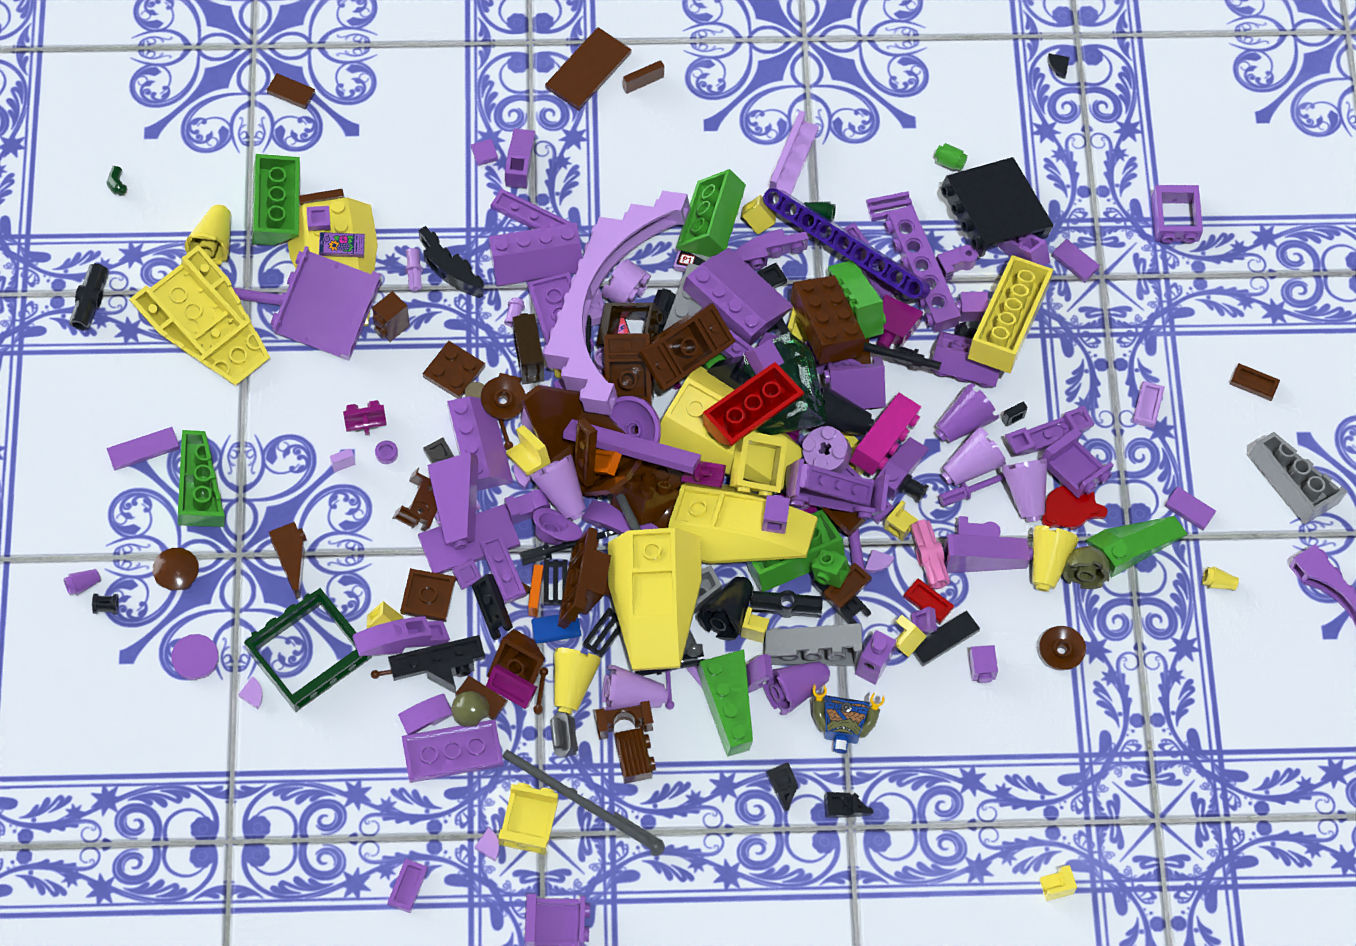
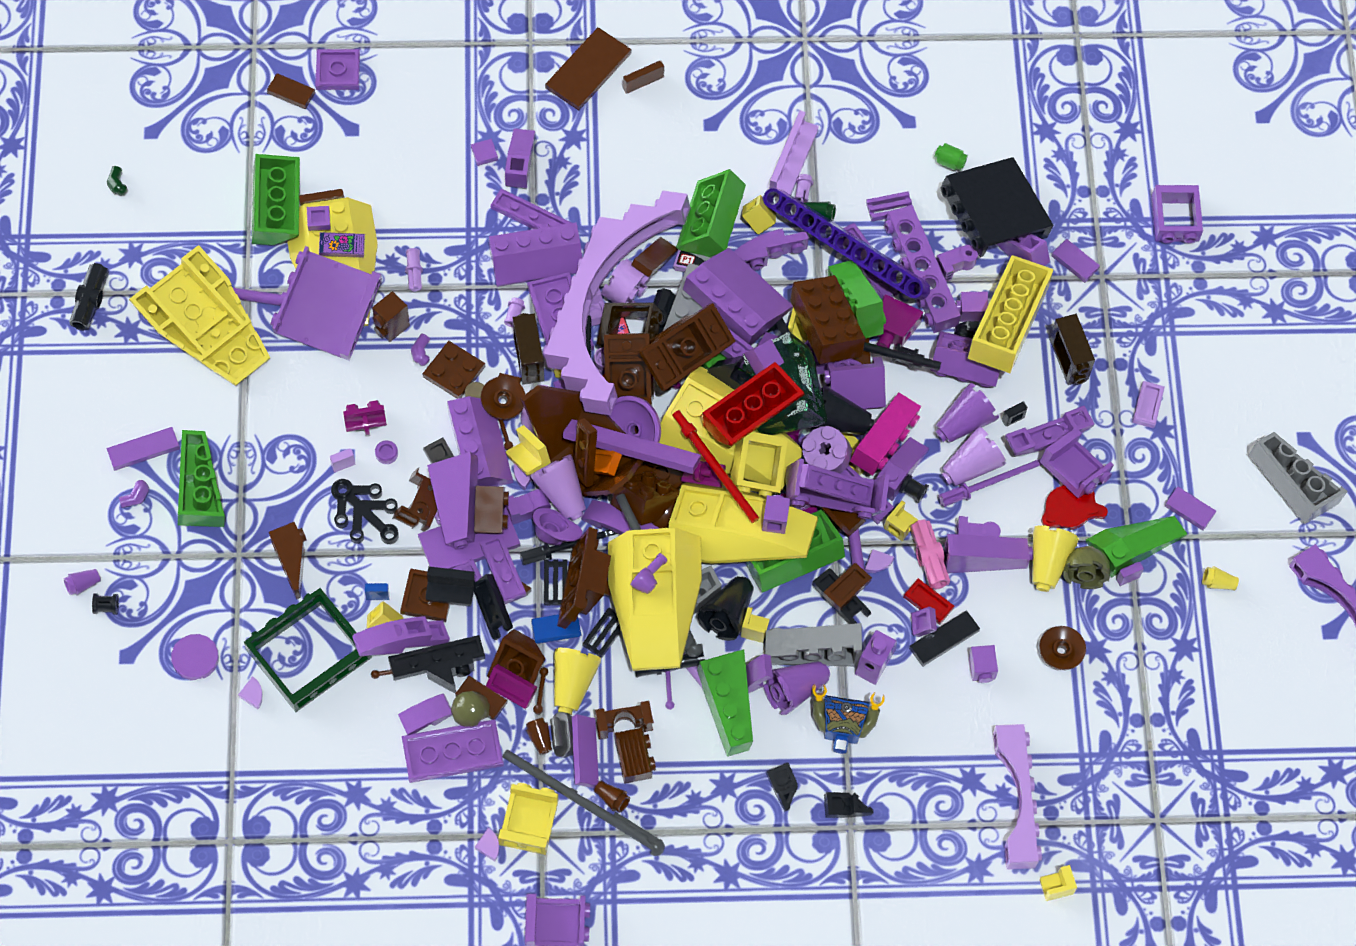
reddish brown dish [152,548,199,590] -> none
light yellow cone [185,205,231,266] -> none
medium lavender tile [387,859,428,913] -> none
black slope [418,226,484,298] -> none
orange tile [528,564,544,617] -> none
lavender cone [602,664,668,711] -> none
black piece [752,590,823,618] -> none
black tile [757,263,787,289] -> none
bright green brick [811,549,850,588] -> none
light yellow panel [896,615,927,657] -> none
lavender cone [1002,459,1047,522] -> none
black tile [1047,53,1070,79] -> none
reddish brown tile [1229,363,1280,401] -> none
none -> medium lavender arm [119,480,149,508]
none -> medium lavender tile [315,49,360,90]
none -> black plant [331,479,399,544]
none -> blue tile [365,583,390,600]
none -> medium lavender arm [411,333,430,366]
none -> black panel [425,566,476,606]
none -> reddish brown brick [474,486,509,533]
none -> reddish brown cone [526,718,552,755]
none -> medium lavender tile [572,714,599,788]
none -> reddish brown cone [594,780,630,813]
none -> medium lavender bar [630,553,667,594]
none -> reddish brown tile [631,237,678,277]
none -> red bar [672,410,759,523]
none -> lavender pin [795,174,814,203]
none -> lavender arch [993,724,1042,870]
none -> dark brown window [1049,313,1095,385]
none -> medium lavender tile [1116,562,1144,586]

